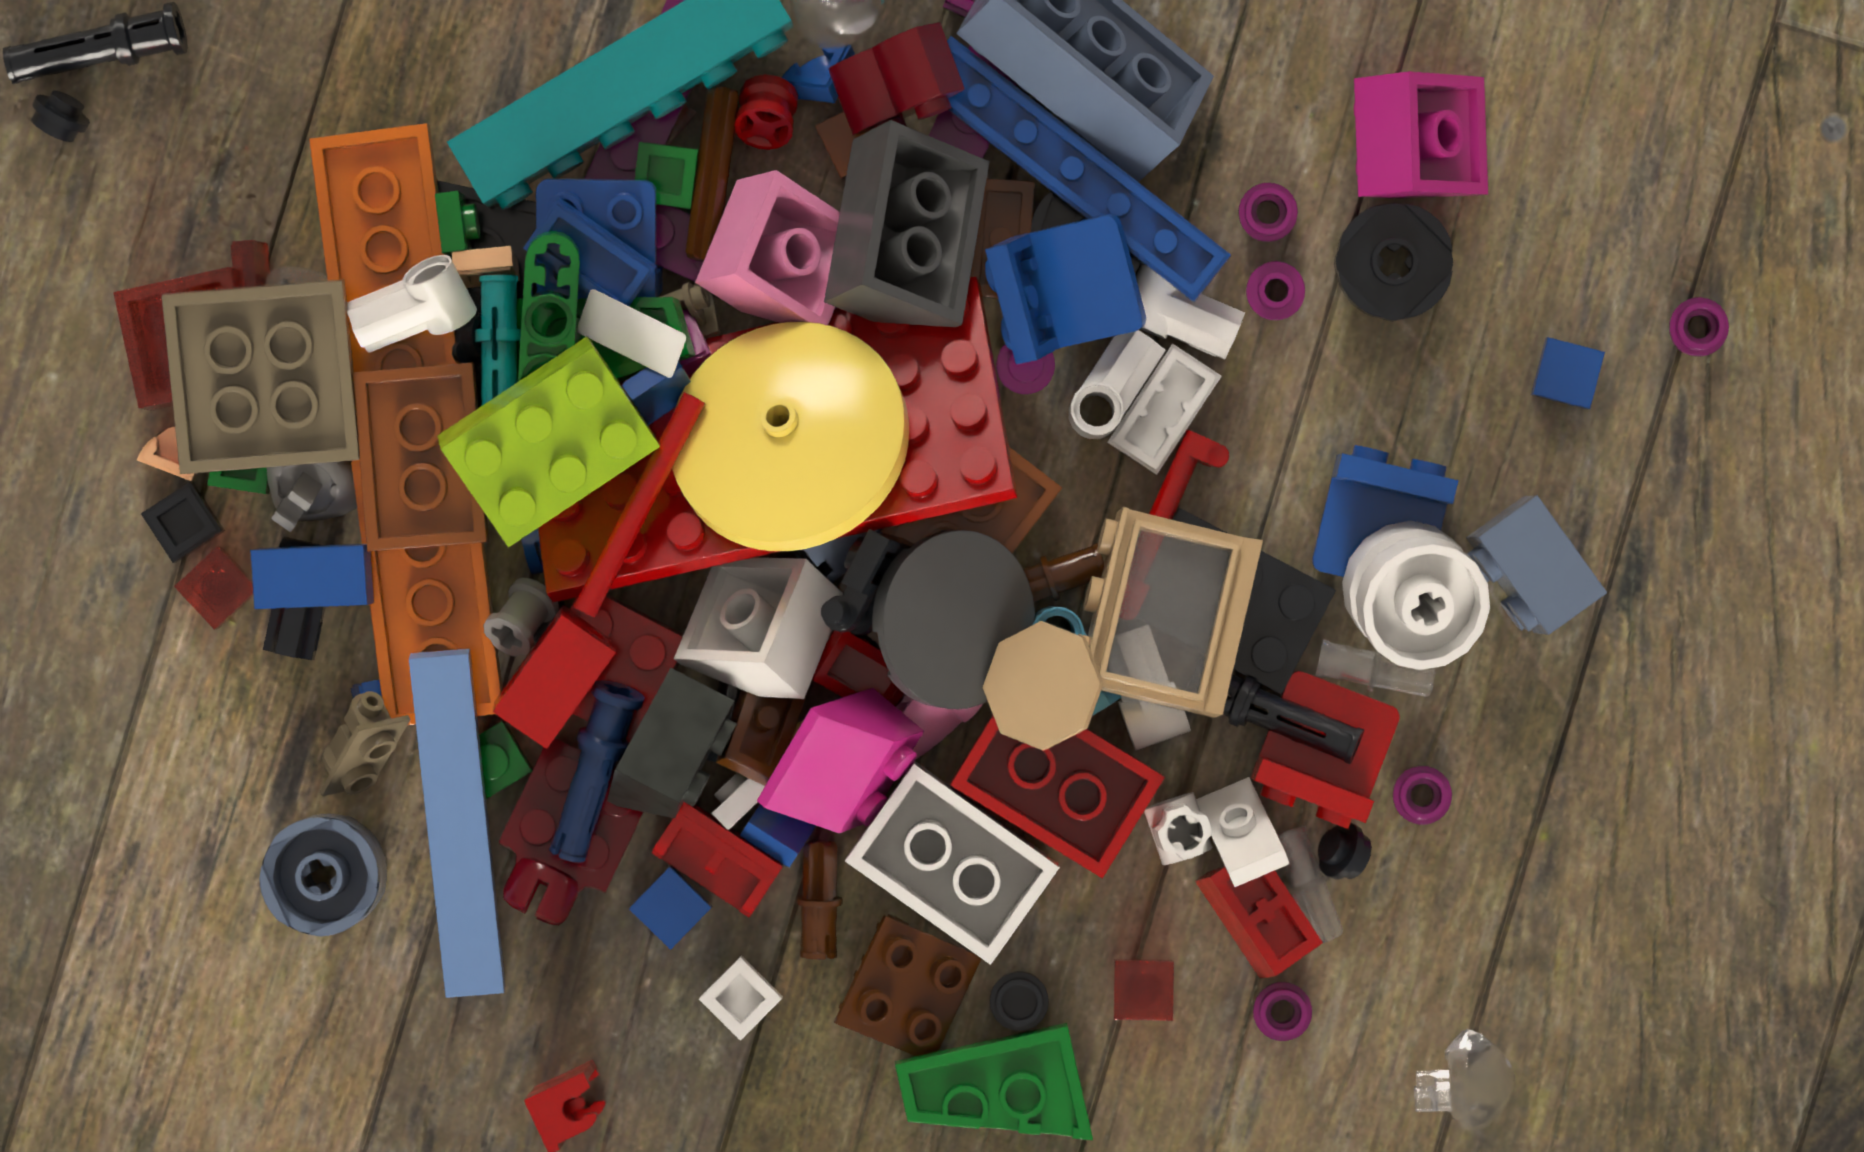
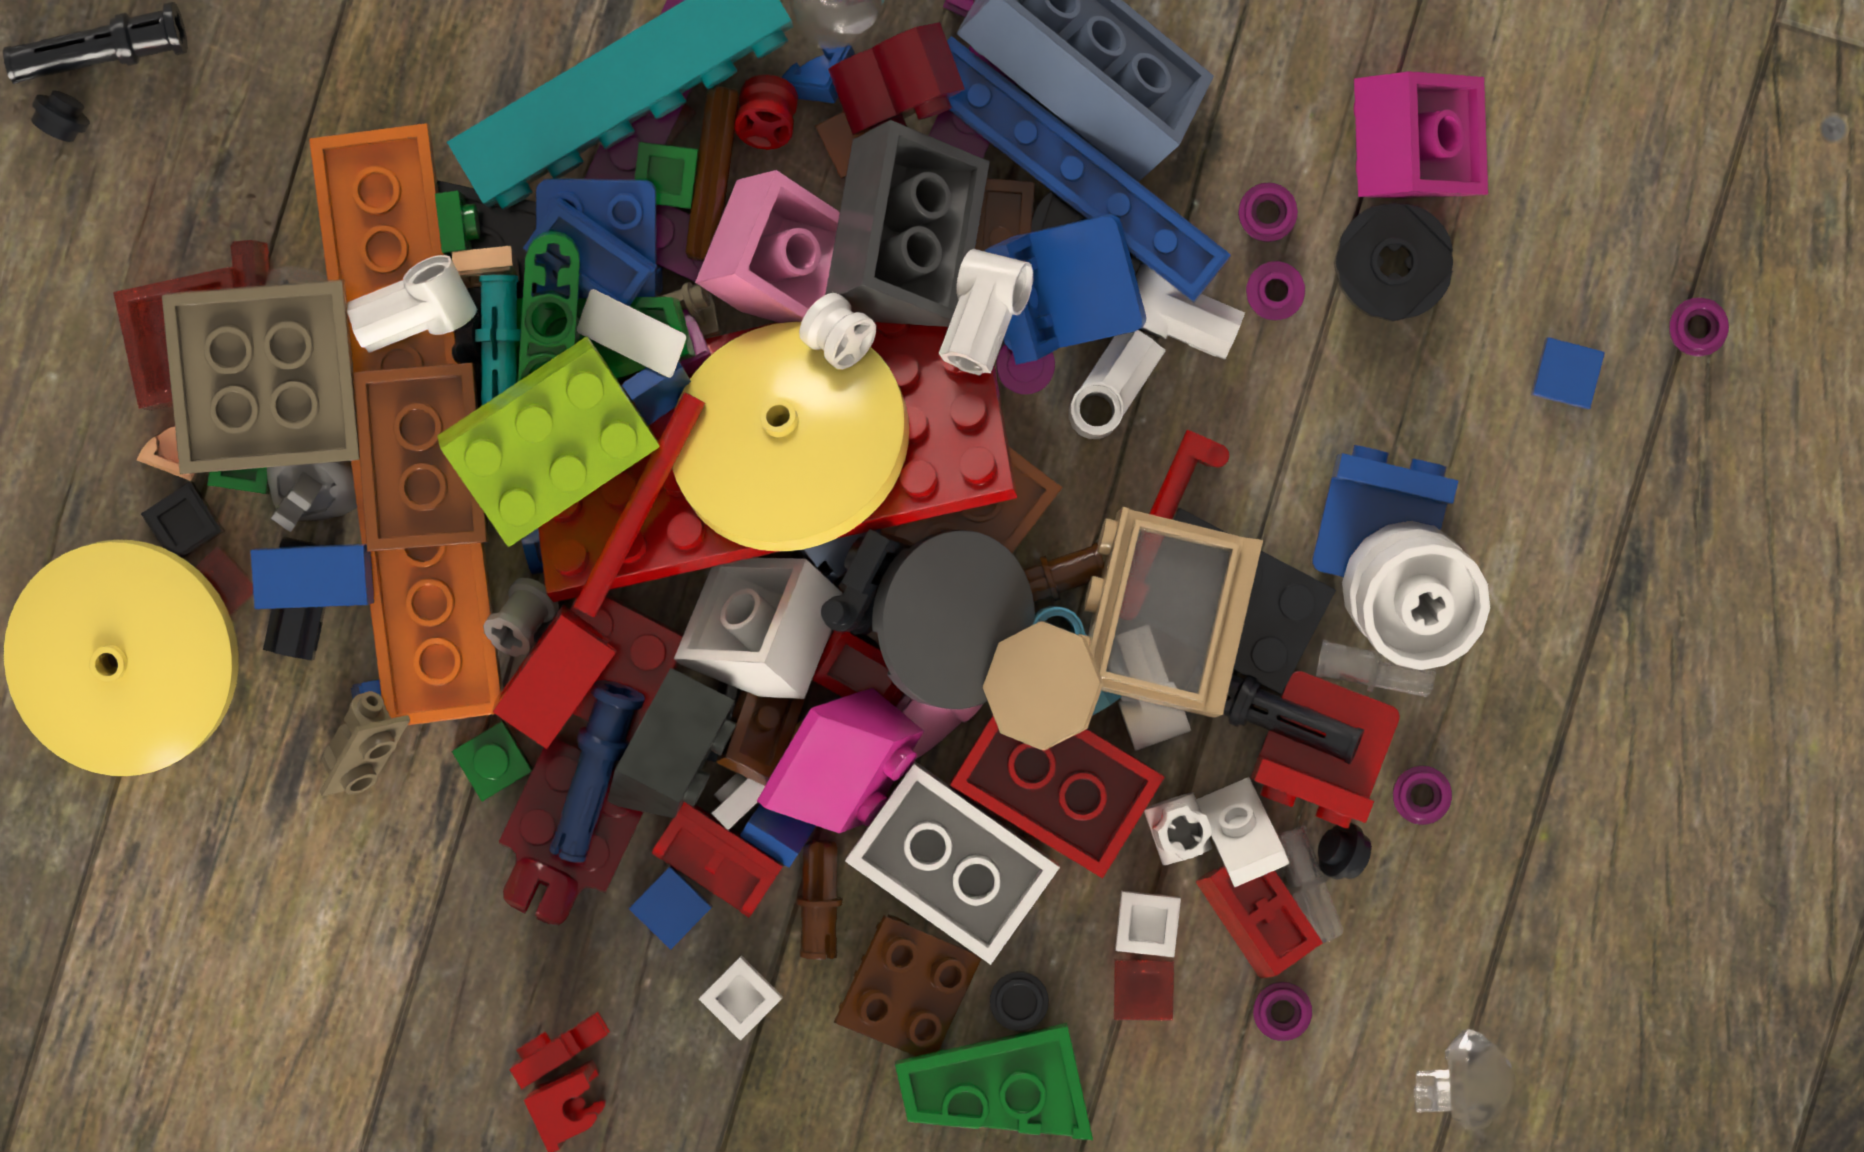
sand blue brick [259,814,387,937] -> none
medium blue tile [409,649,506,998] -> none
white plate [1107,343,1221,475] -> none
sand blue brick [1466,495,1607,635] -> none
none -> light yellow dish [4,540,239,776]
none -> red plate [509,1012,610,1090]
none -> white wheel [799,293,876,370]
none -> white piece [939,249,1033,375]
none -> white plate [1115,890,1181,957]

